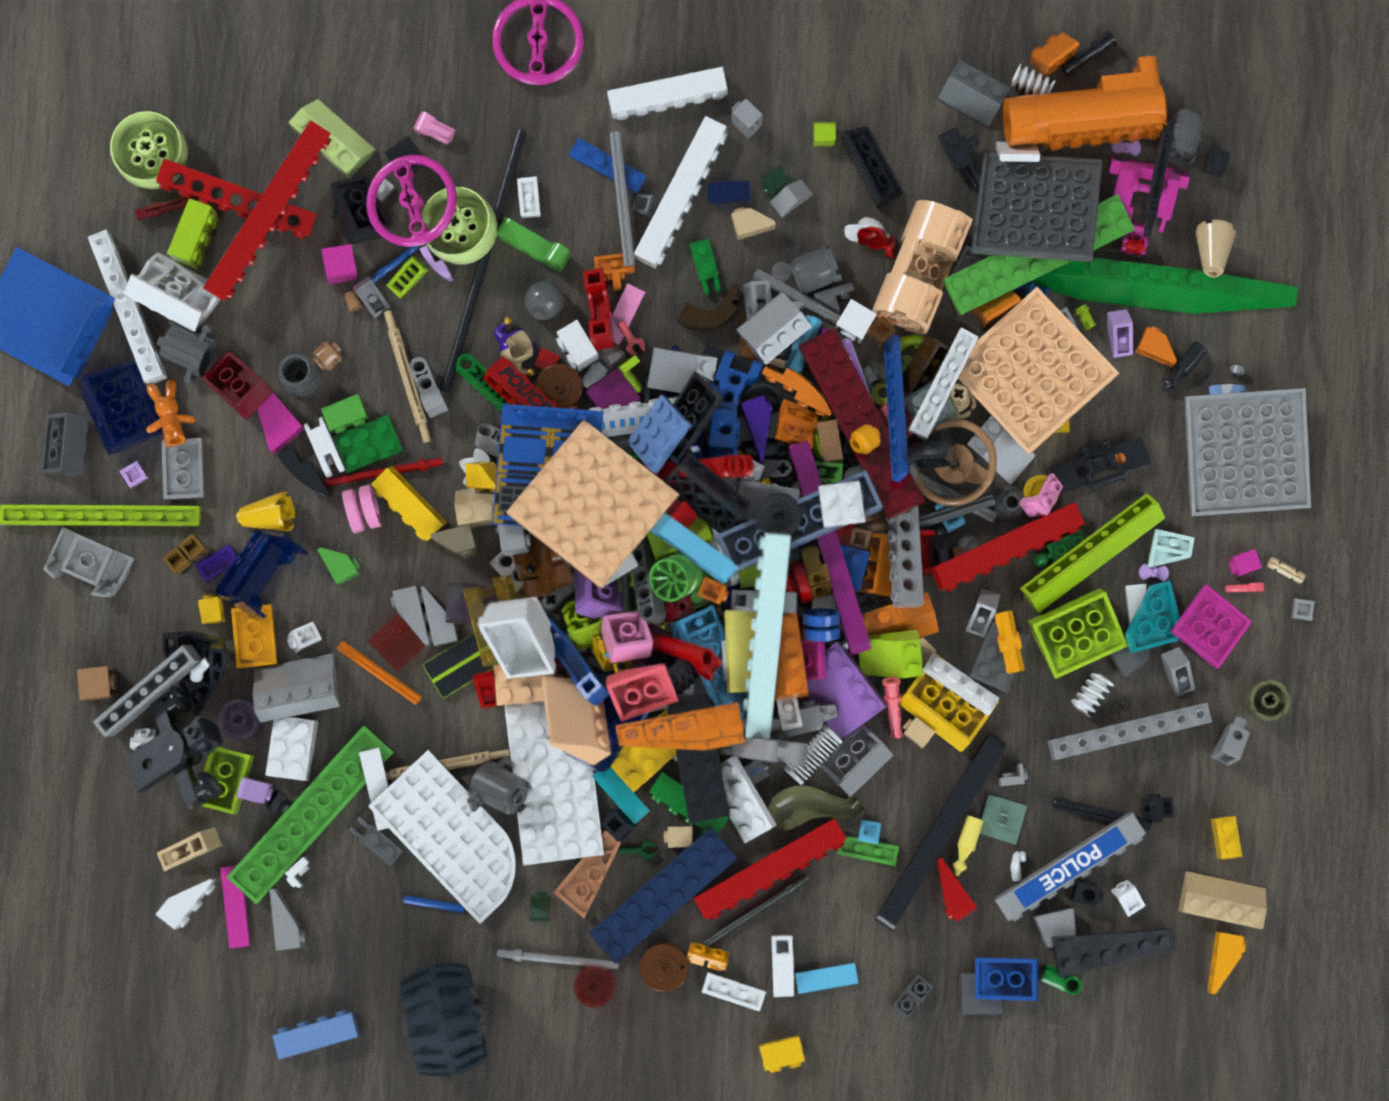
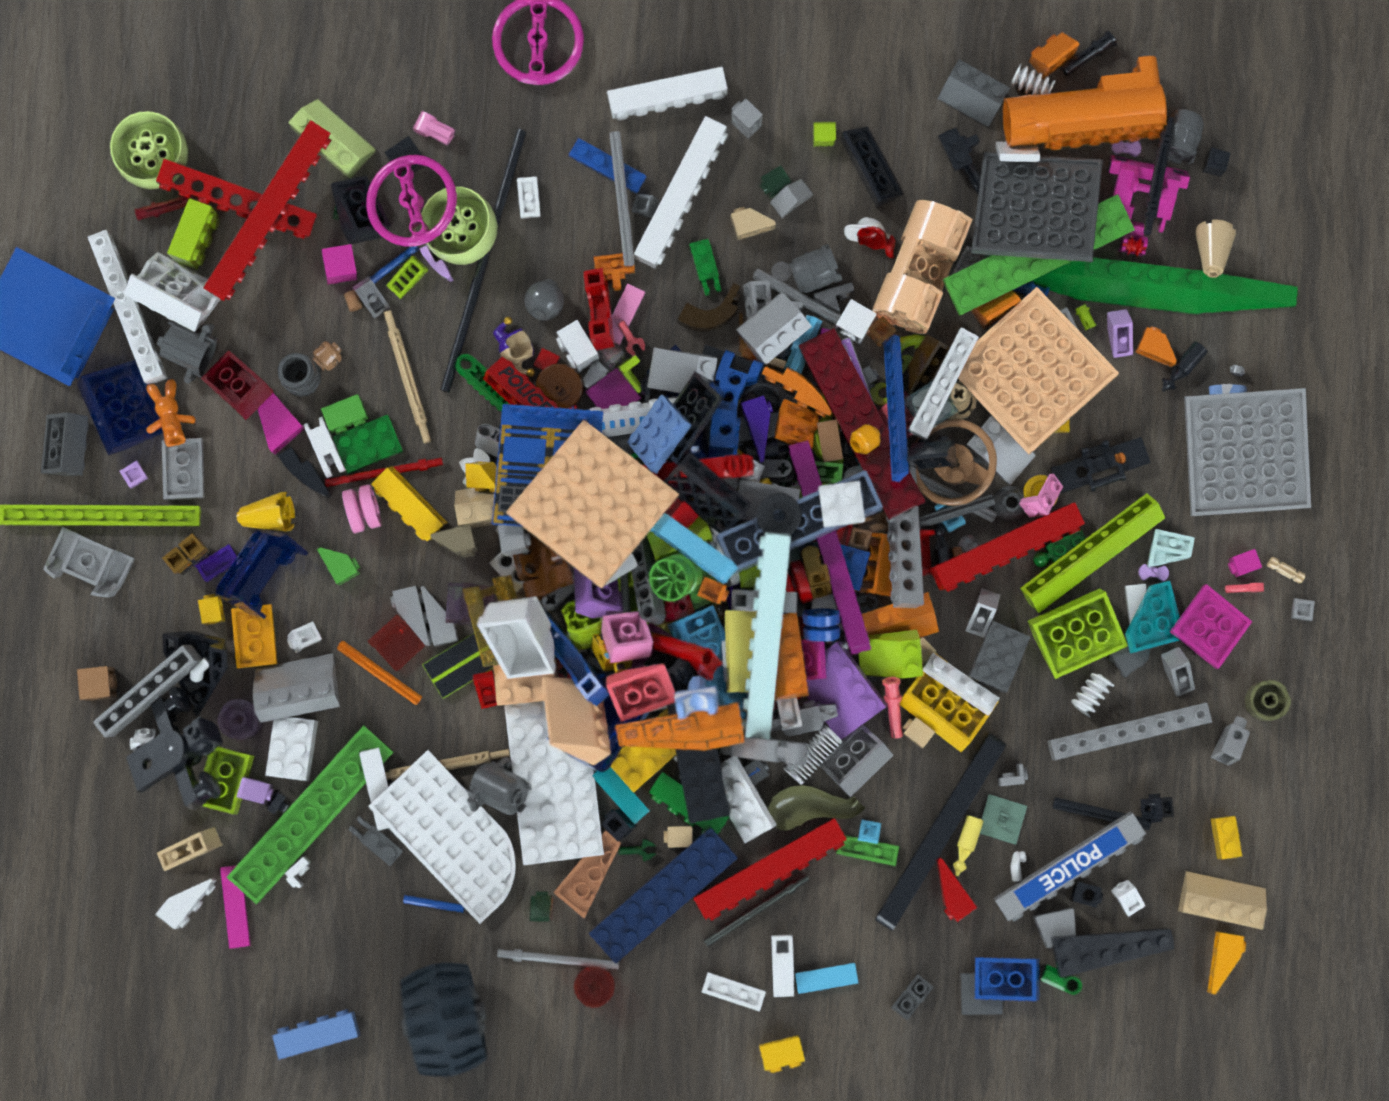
light grey slope [270,888,306,951] -> none
white plate [377,179,395,203] -> none
light grey piece [410,357,448,418] -> none
bright green beam [497,217,571,273] -> none
reddish brown wheel [640,943,689,993] -> none
light orange hinge [687,942,730,971] -> none
clear blue slope [707,181,751,204] -> none
light orange piece [994,611,1024,674] -> none
none -> light blue connector [674,676,719,719]

